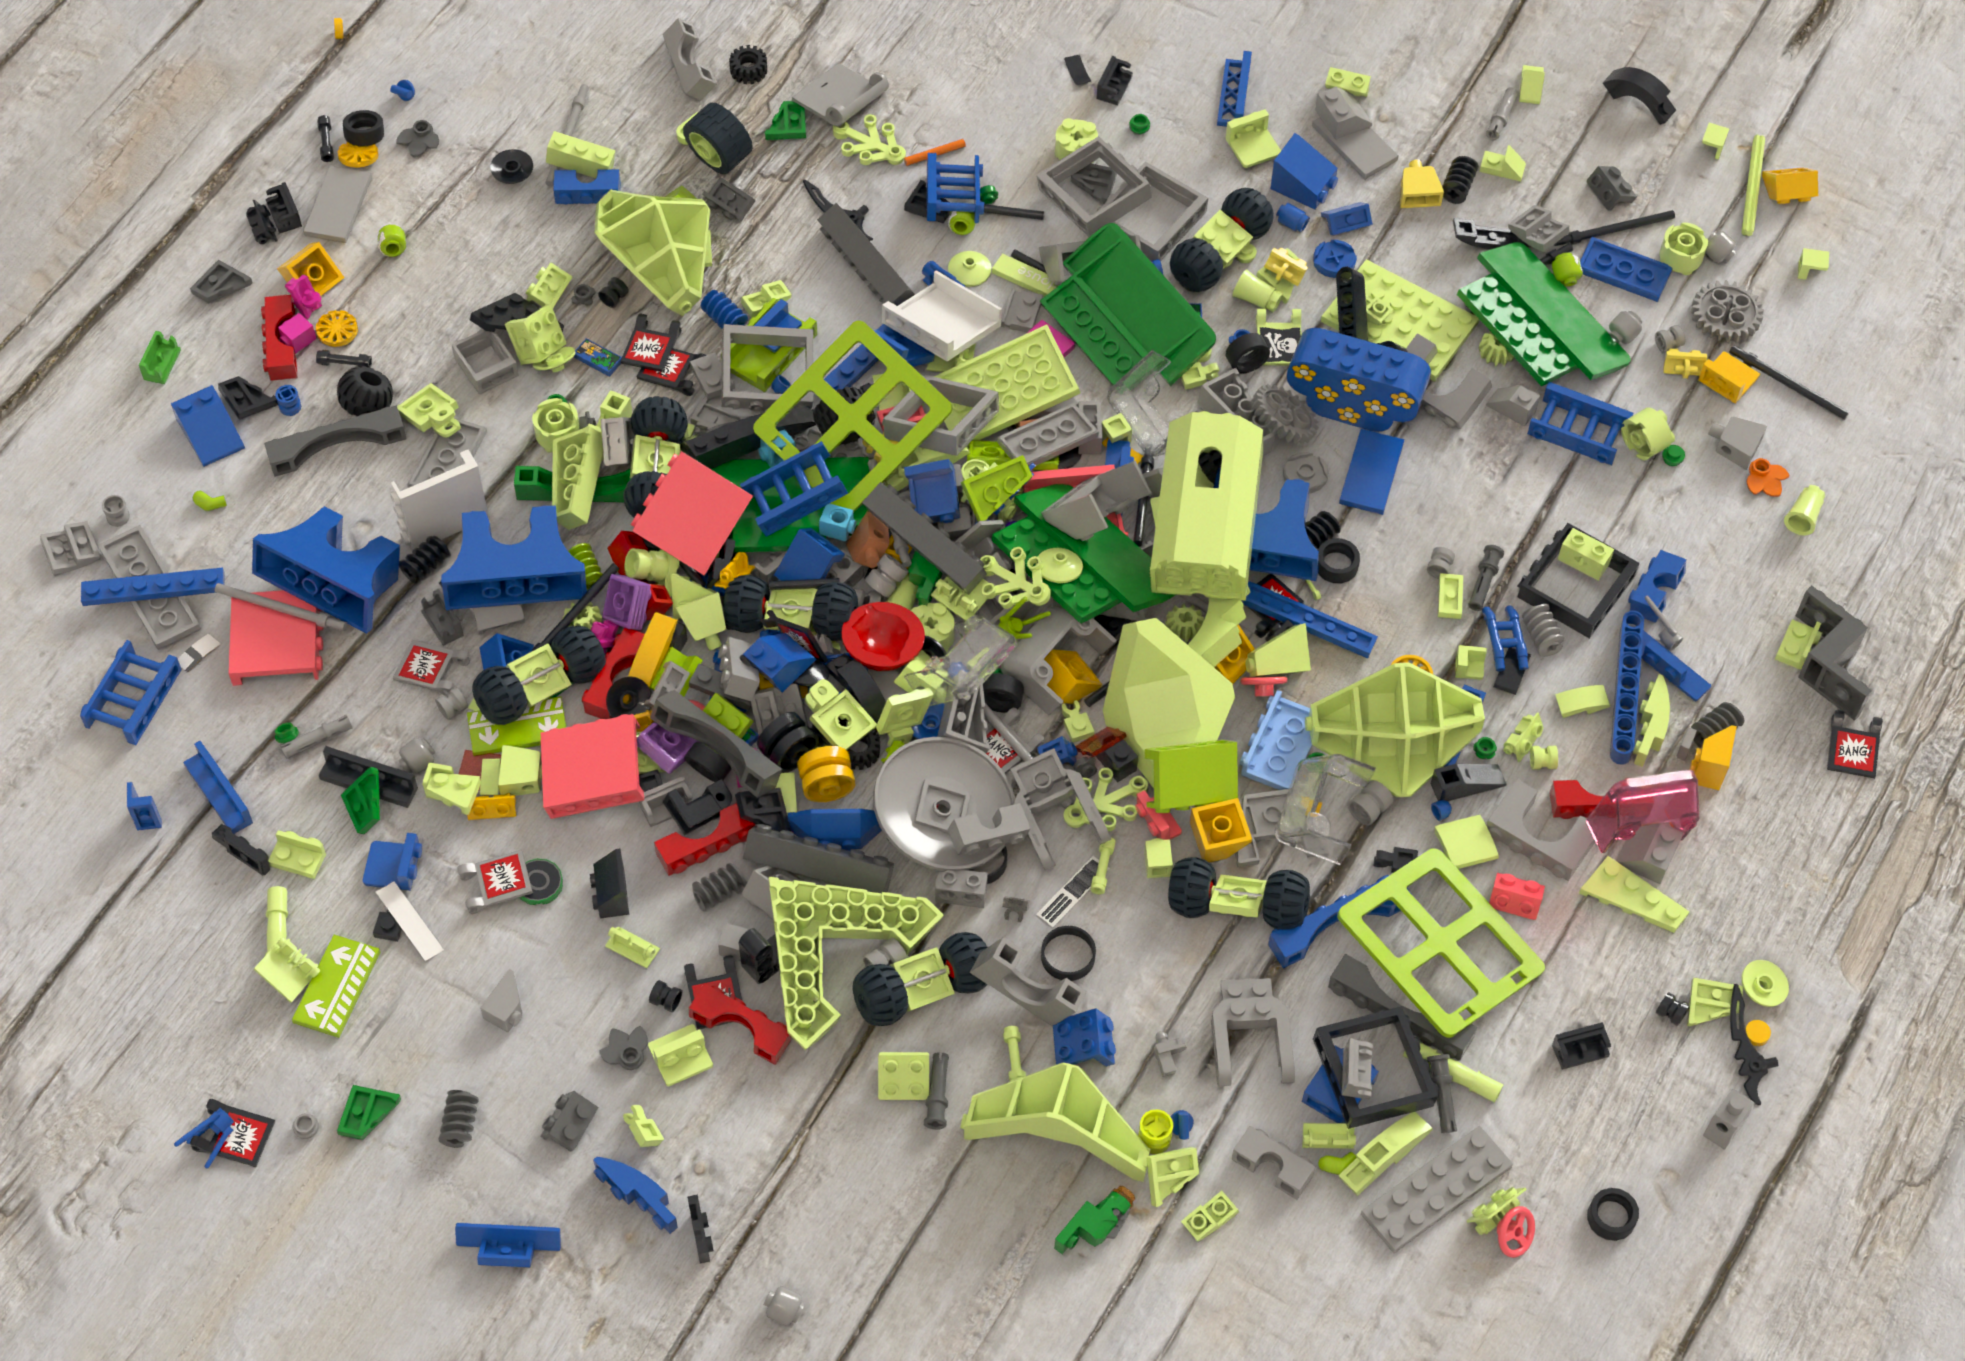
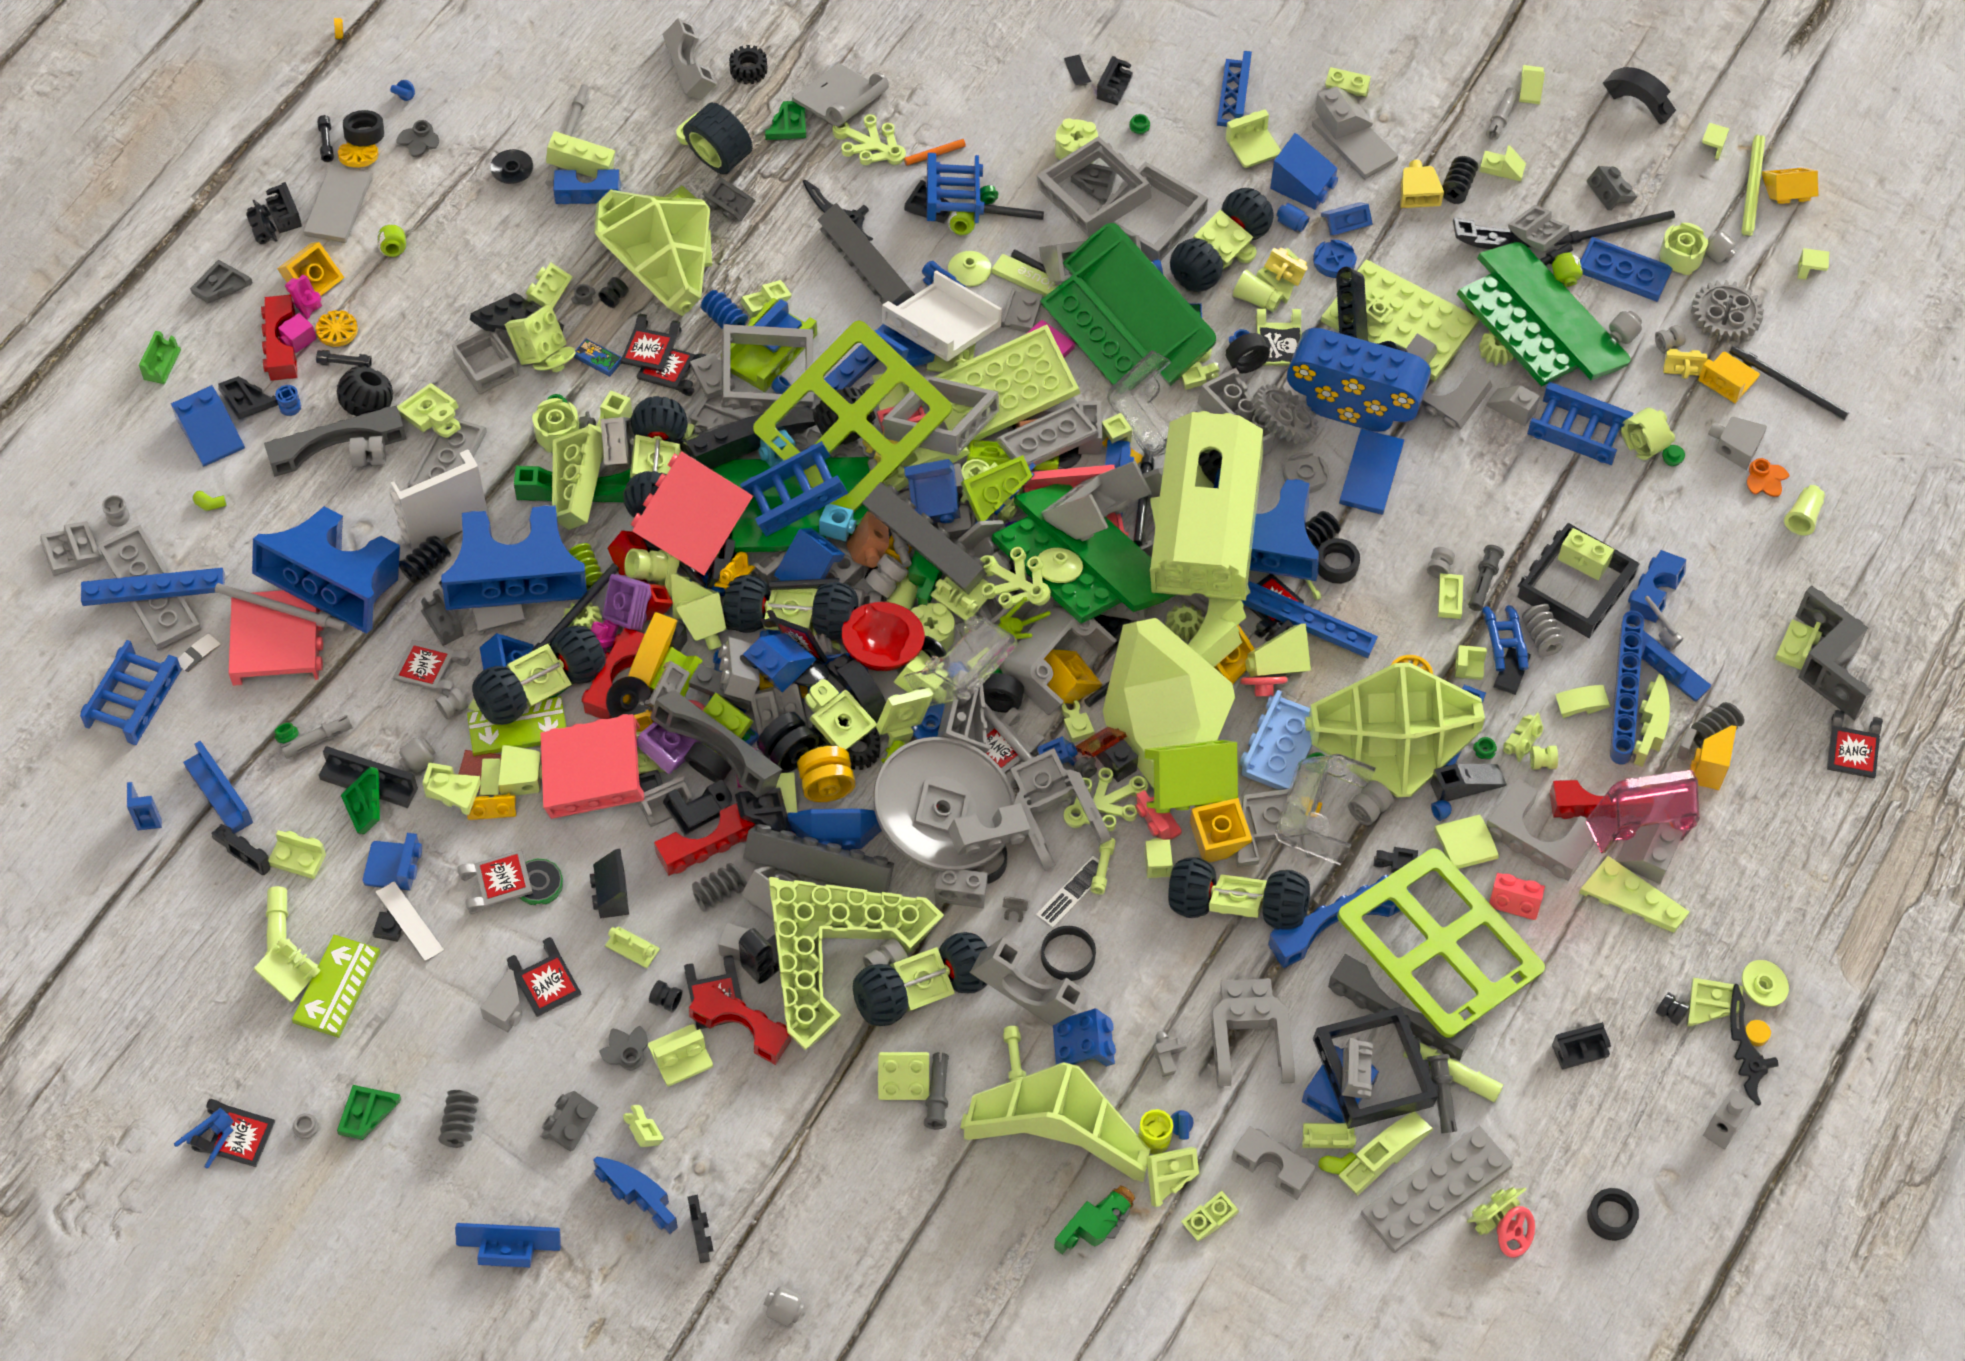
none -> light grey wheel [349,436,386,467]
none -> flag [507,937,582,1017]

